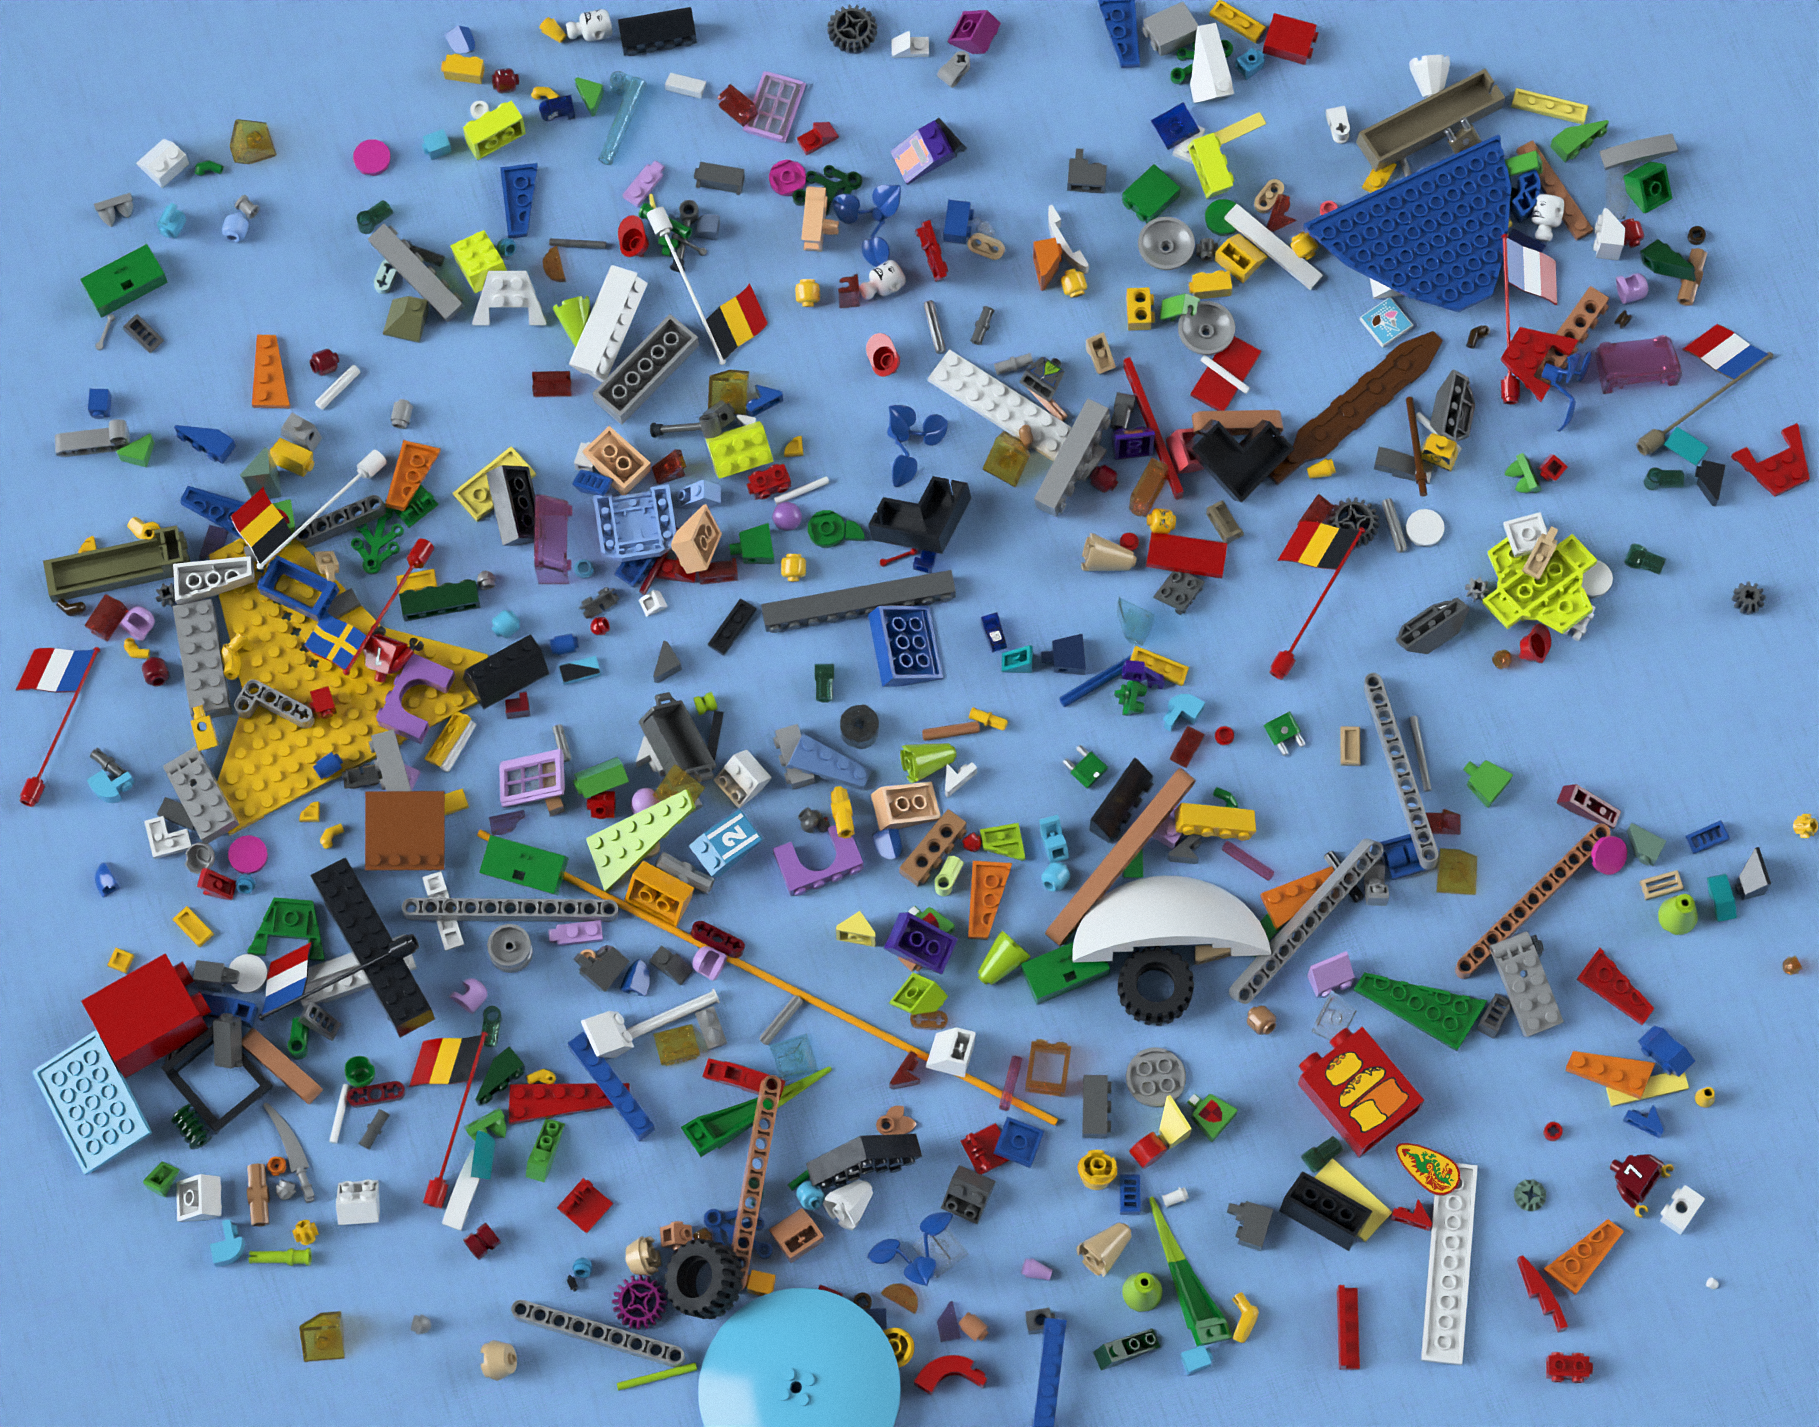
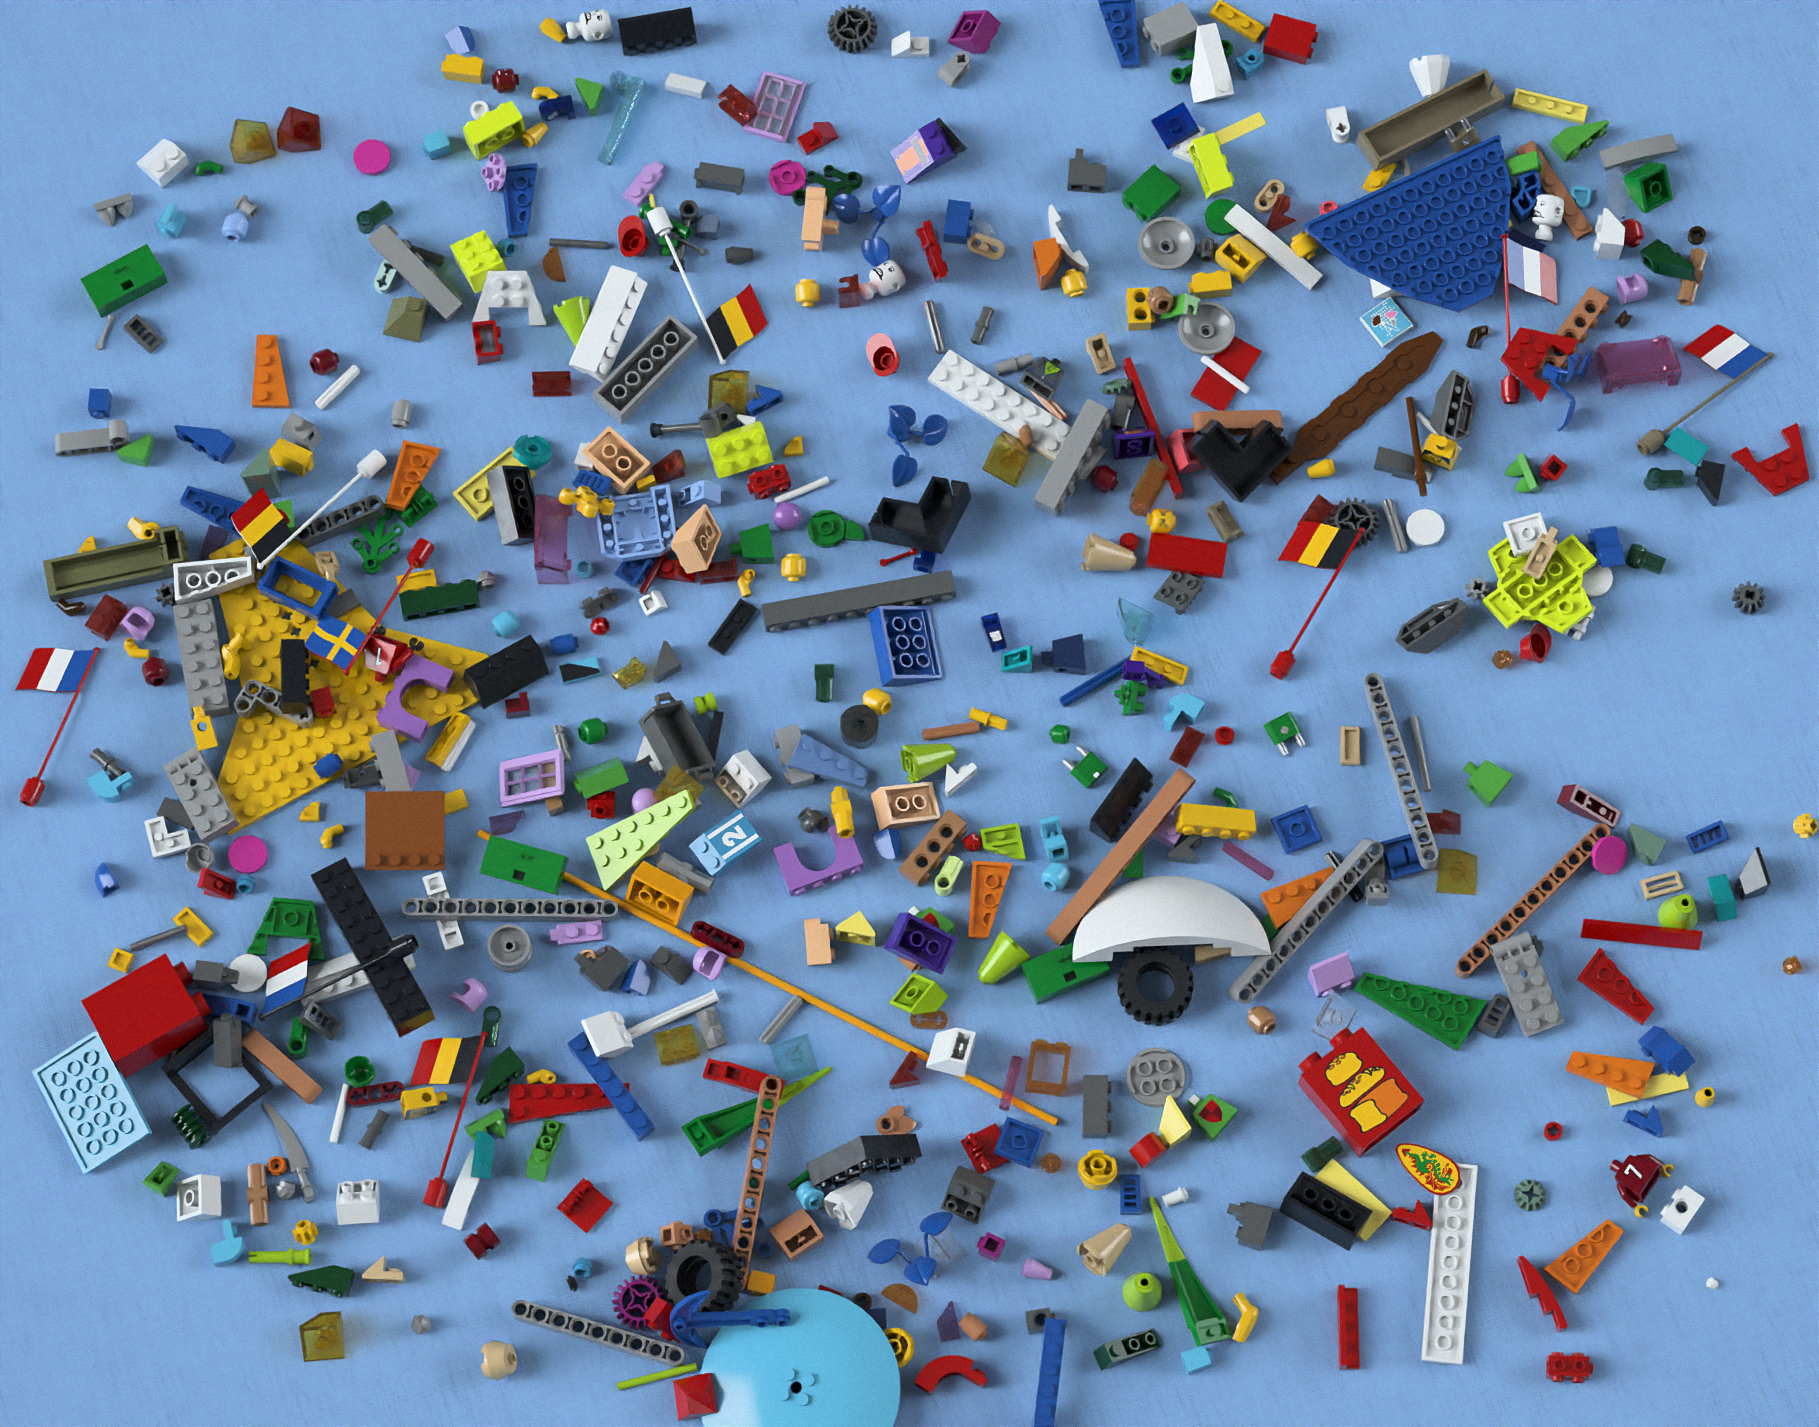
none -> flat silver bar [130,924,188,952]
none -> clear red slope [277,106,321,153]
none -> black brick [280,639,310,714]
none -> dark green slope [288,1265,355,1298]
none -> tan slope [362,1256,405,1284]
none -> yellow torso [400,1087,448,1121]
none -> red window [472,320,504,365]
none -> lavender dish [481,153,506,191]
none -> teal plate [513,435,552,470]
none -> yellow cone [521,122,548,148]
none -> yellow gear [558,486,615,518]
none -> green head [578,717,608,745]
none -> clear yellow bracket [613,657,647,690]
none -> yellow tile [636,475,657,493]
none -> red slope [643,1297,681,1343]
none -> blue piece [670,1290,790,1349]
none -> red slope [673,1372,717,1421]
none -> dark grey cone [725,246,754,265]
none -> yellow arm [737,569,755,598]
none -> light nougat hinge [804,918,835,966]
none -> yellow head [863,687,892,716]
none -> magenta brick [976,1232,1005,1263]
none -> clear orange plate [1041,1153,1061,1173]
none -> green piece [1049,724,1071,745]
none -> sand green gear [1102,378,1132,395]
none -> medium nougat head [1147,286,1174,314]
none -> blue plate [1270,805,1323,855]
none -> medium azure tile [1569,186,1592,210]
none -> red tile [1580,918,1702,950]
none -> blue brick [1588,526,1625,568]

